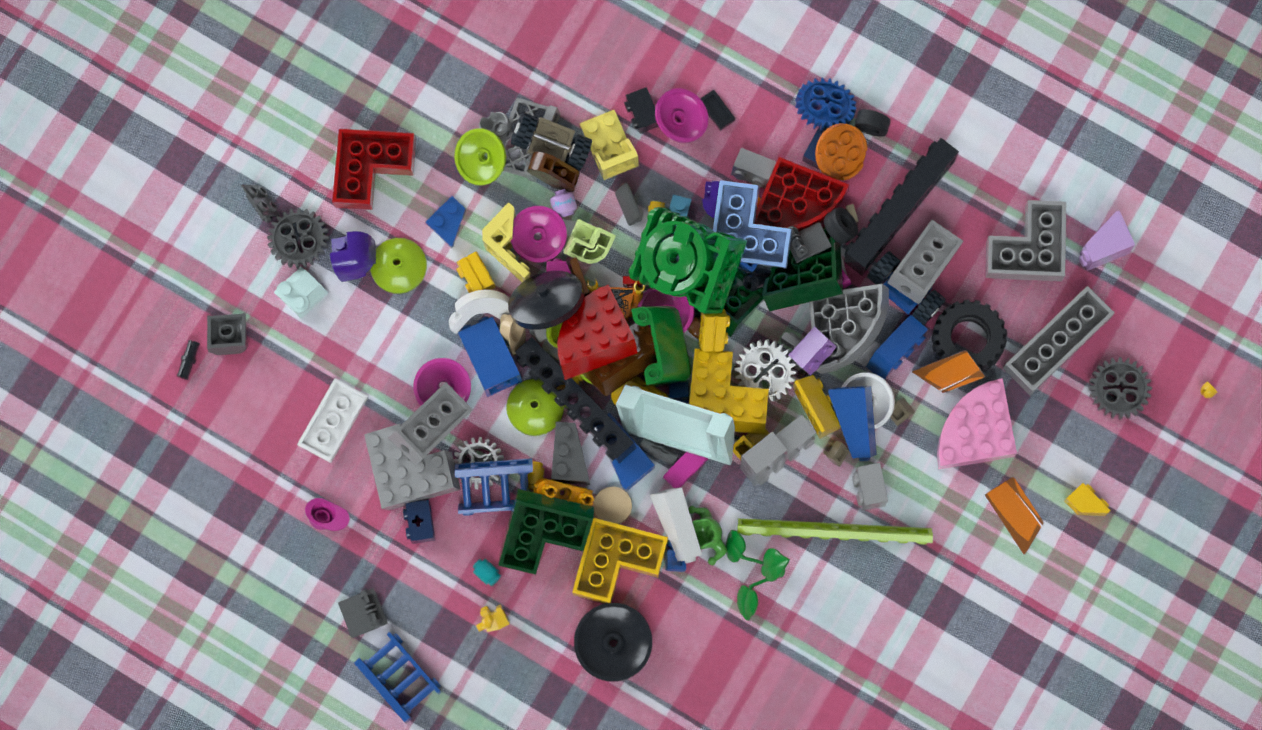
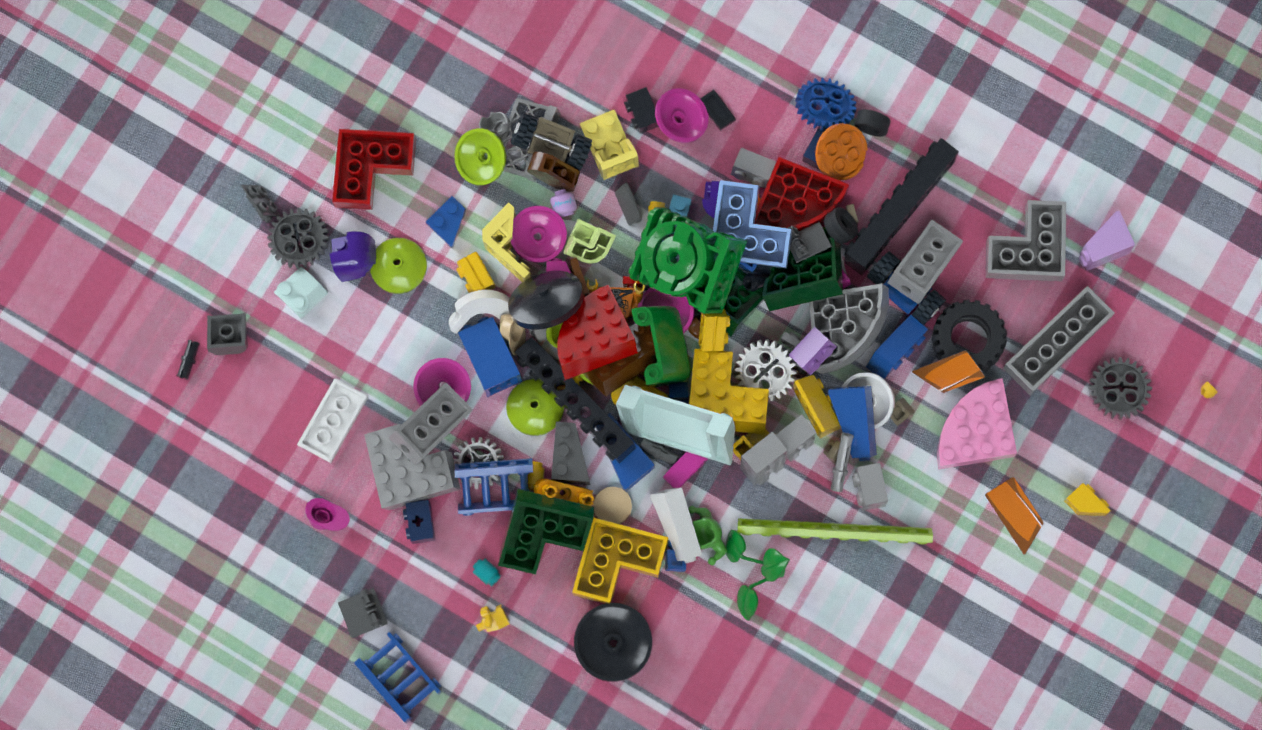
none -> light grey pin [830,433,854,492]

